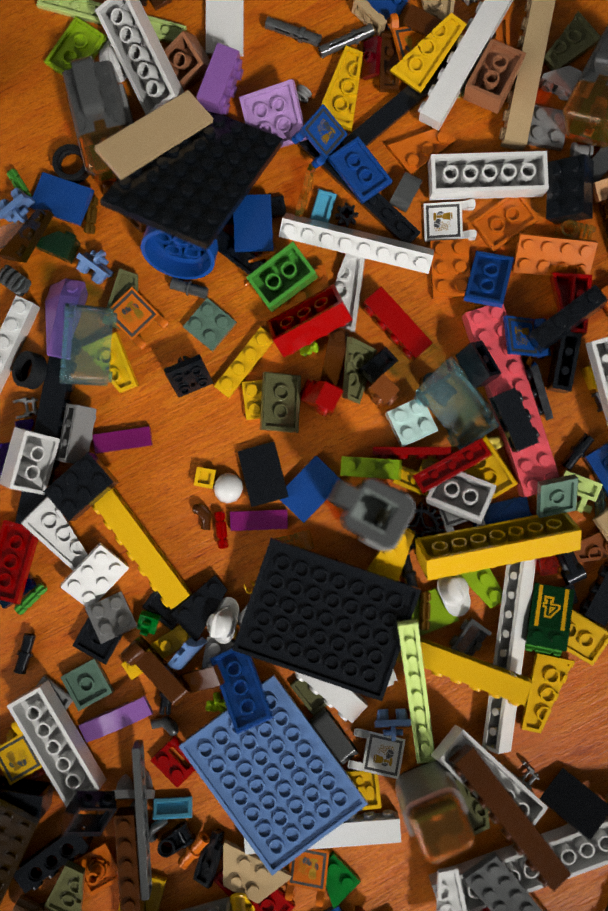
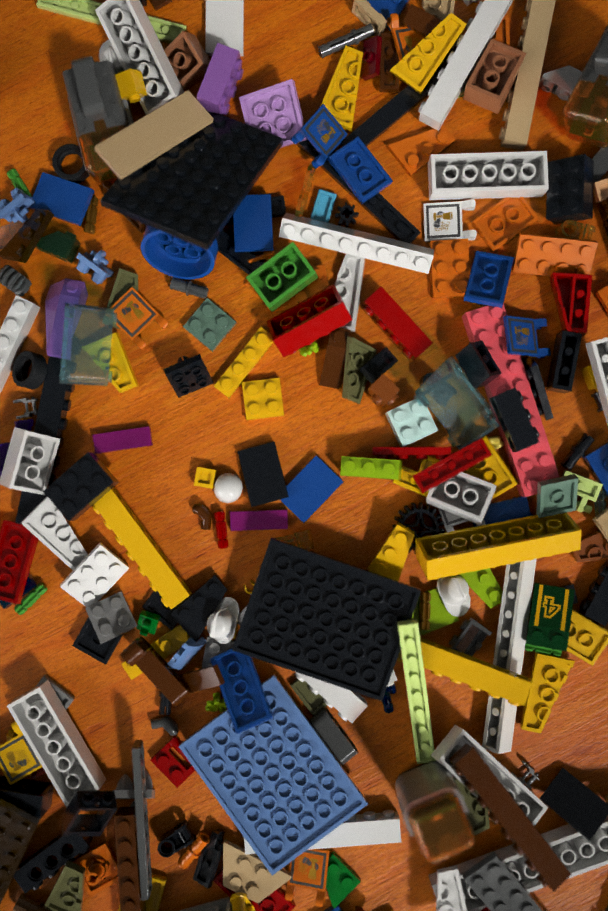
black pin [14,633,36,674] -> none
lime tile [44,16,108,76] -> none
light grey brick [56,403,97,464] -> none
sand green plate [60,658,114,711] -> none
medium lavender slope [78,695,153,743] -> none
dark grey arm [149,819,169,843] -> none
medium azure tile [153,796,193,820] -> none
olive tile [260,372,301,433] -> none
dark grey pin [265,16,322,47] -> none
light grey bush [297,84,312,104] -> none
red wedge [300,379,344,417] -> none
dark grey piece [326,479,415,551] -> none
yellow plate [345,769,382,810] -> none
white flag [347,728,406,779] -> none
medium blue hips [374,709,411,742] -> none
dark grey beam [389,172,423,213] -> none
black pin [401,554,418,587] -> none
light grey plate [527,105,570,151] -> none
black brick [528,284,608,354] -> none
clear red brick [535,555,559,576] -> none
olive wing [543,11,601,71] -> none
black piece [556,551,587,586] -> none
light grey bush [569,142,594,159] -> none
none -> yellow brick [115,68,147,103]
none -> arm [382,684,396,713]

